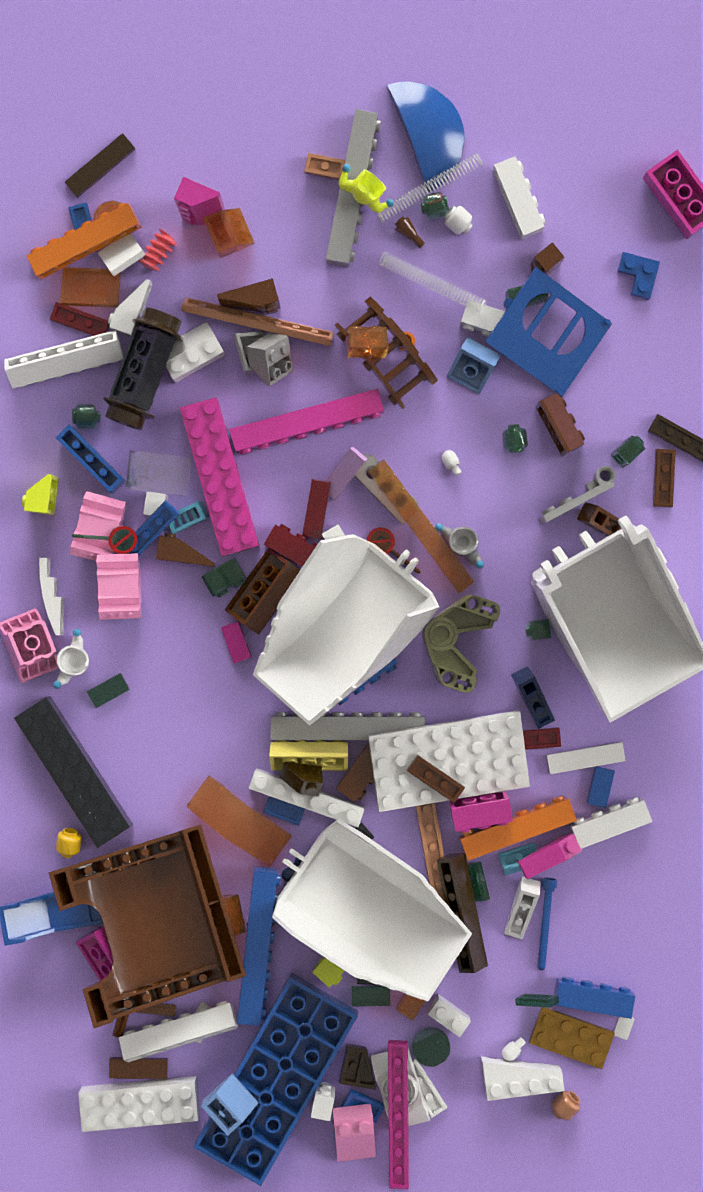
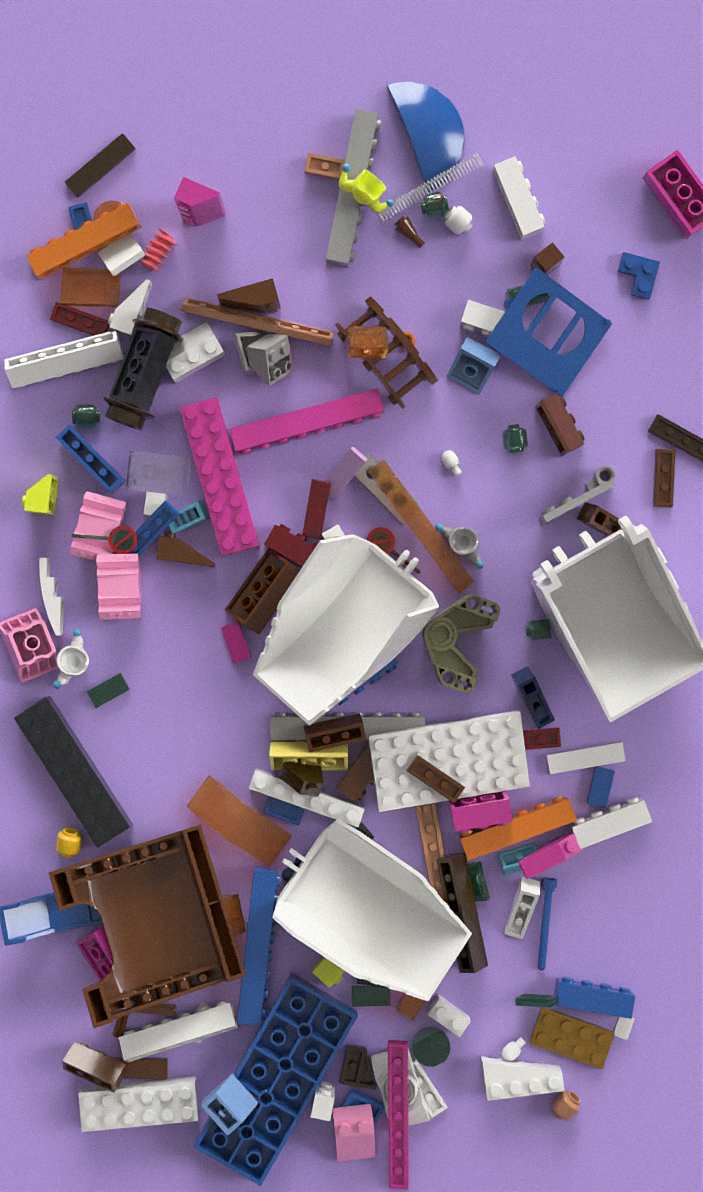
clear green brick [201,558,247,598] -> none
clear orange slope [203,208,255,258] -> none
white piece [379,252,486,313] -> none
clear green brick [611,435,646,468] -> none
none -> reddish brown brick [62,1042,126,1093]
none -> reddish brown brick [303,713,366,753]

